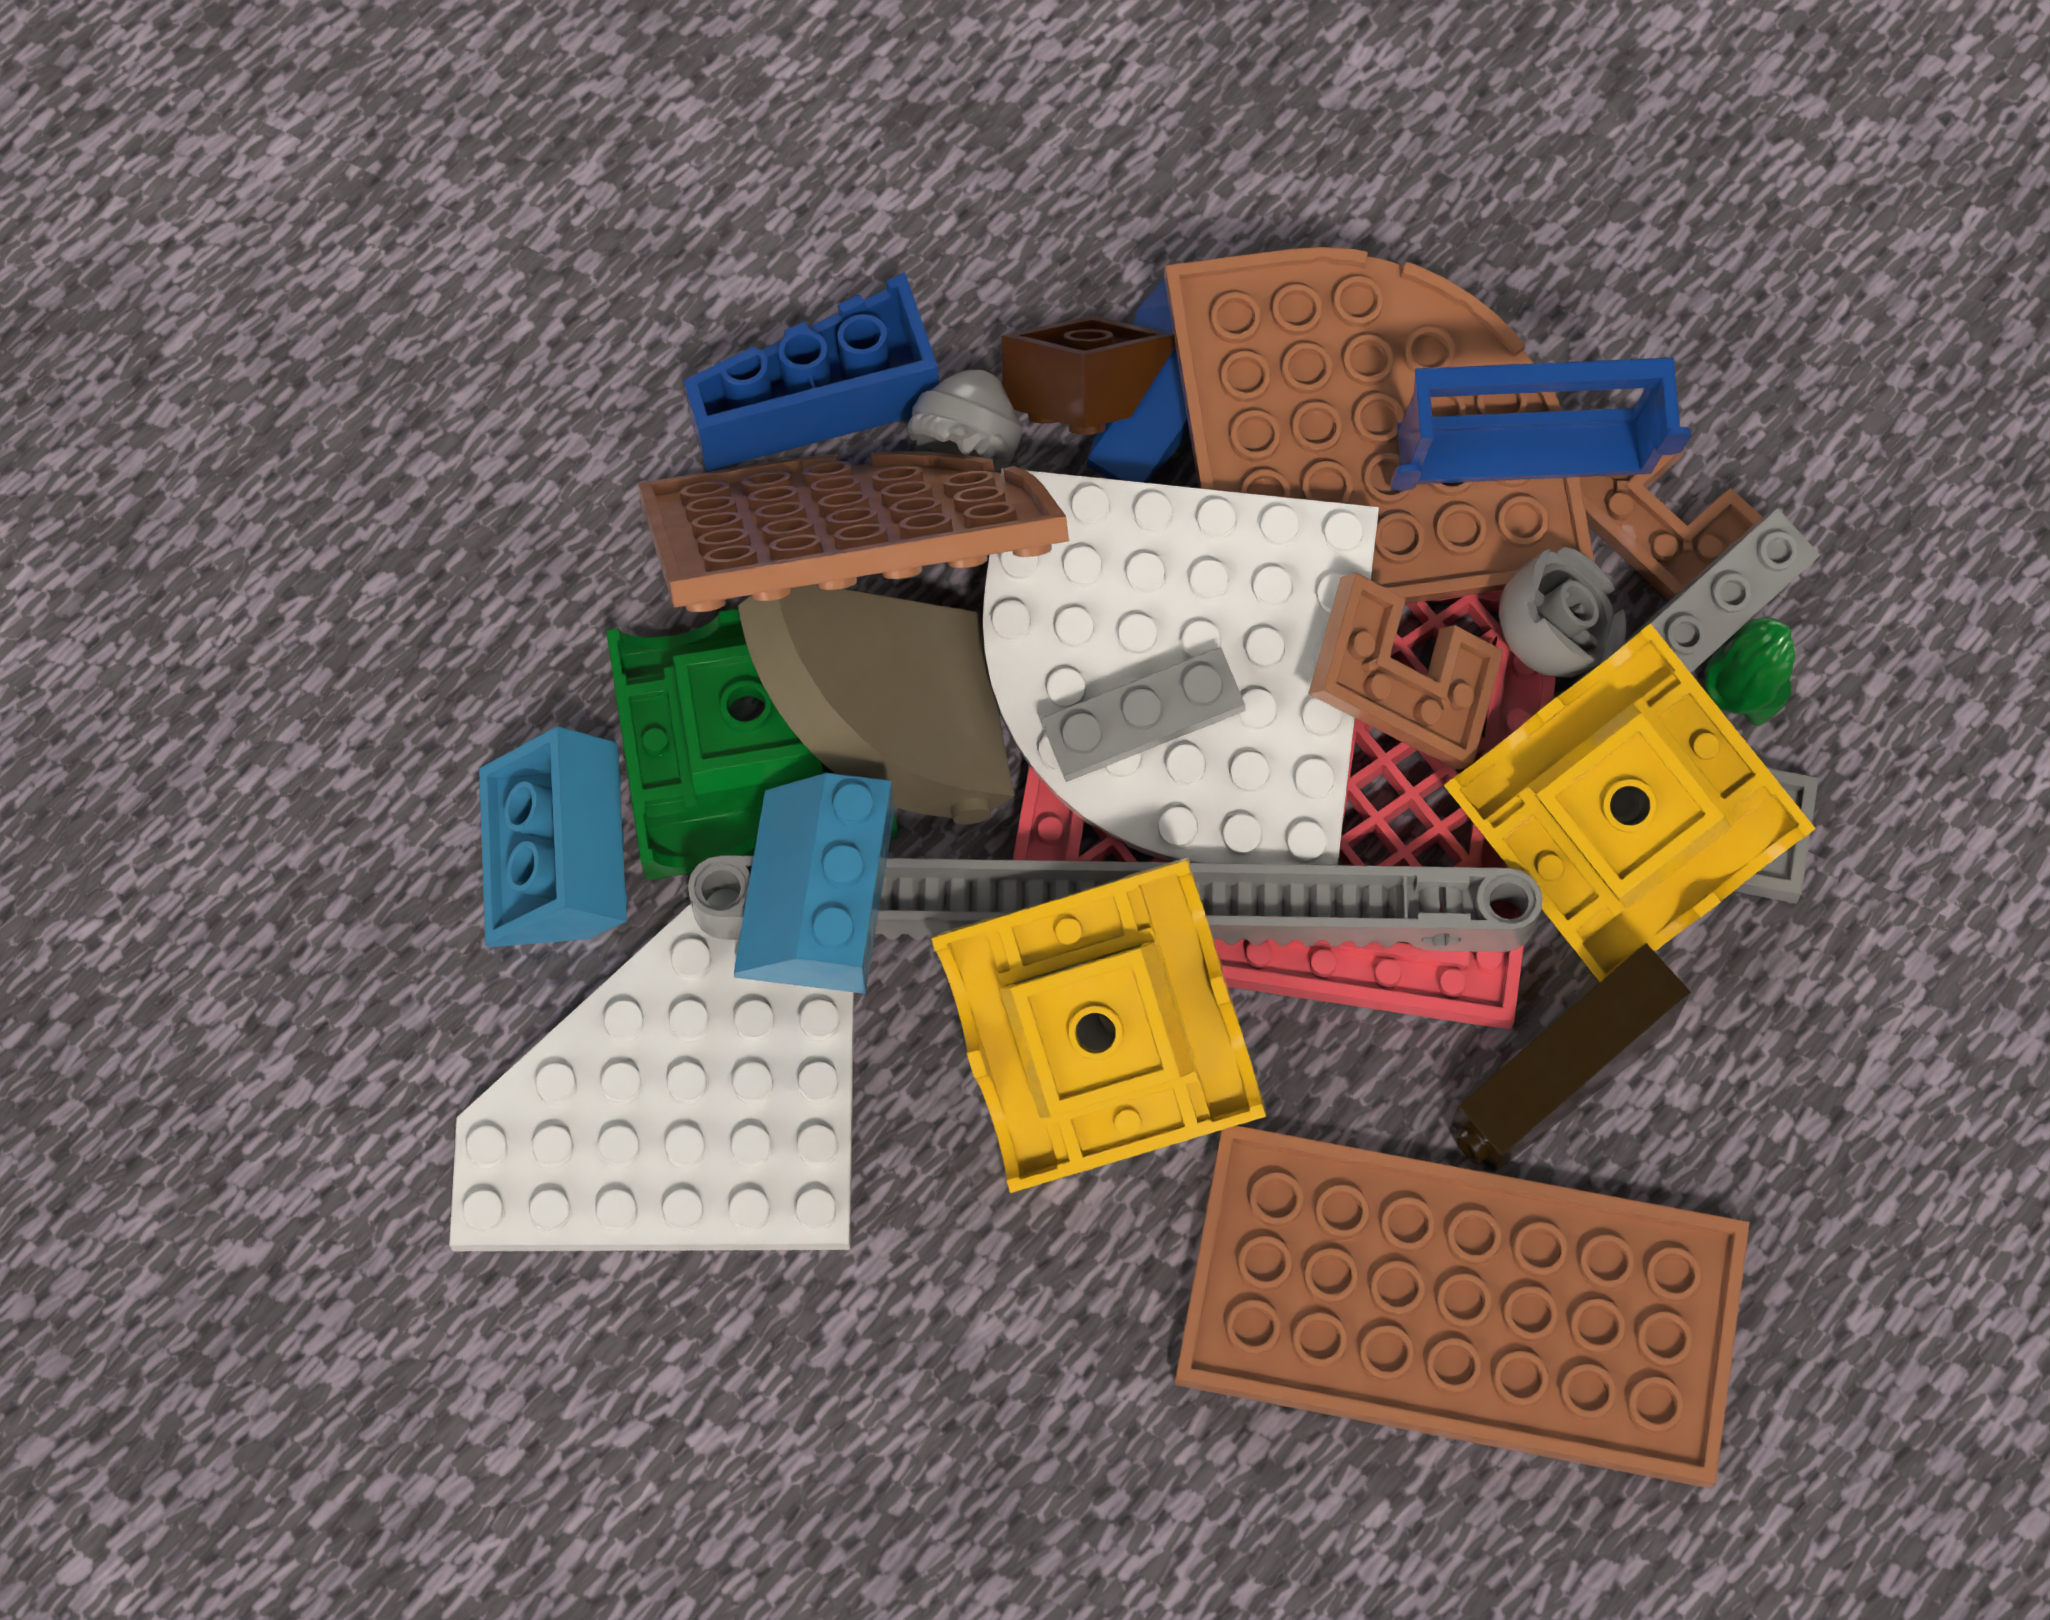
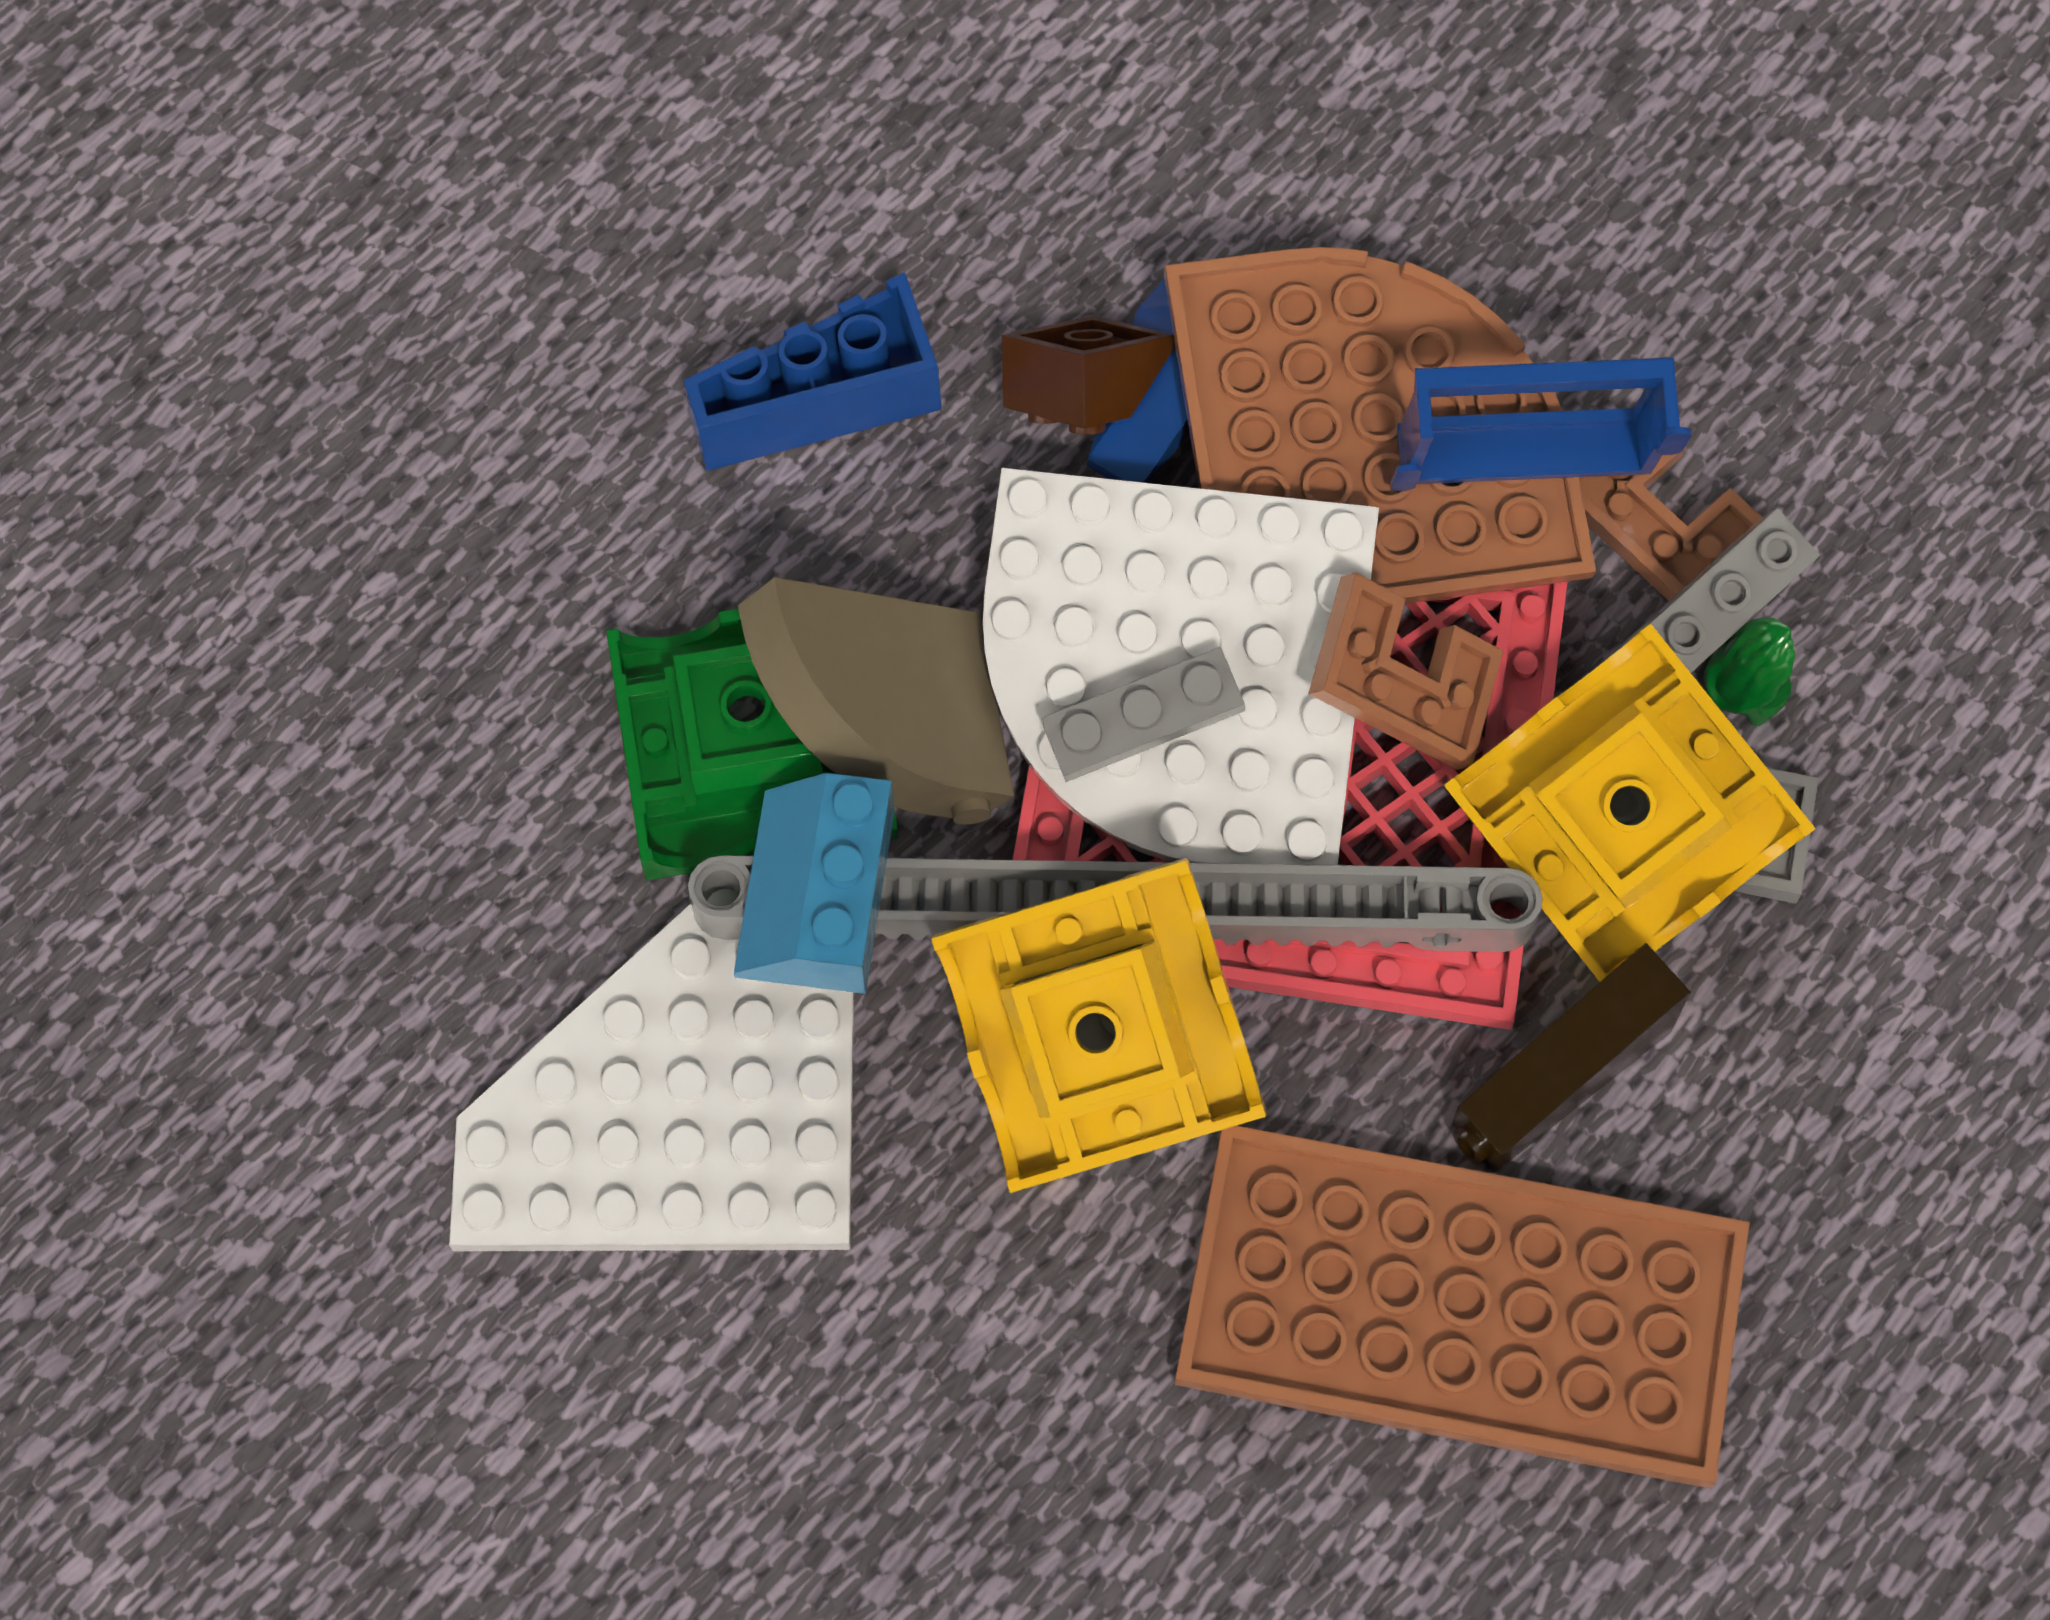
dark azure slope [479,726,627,947] -> none
nougat plate [638,451,1069,612] -> none
light grey hair [906,370,1023,470] -> none
light grey cylinder [1499,547,1626,678] -> none

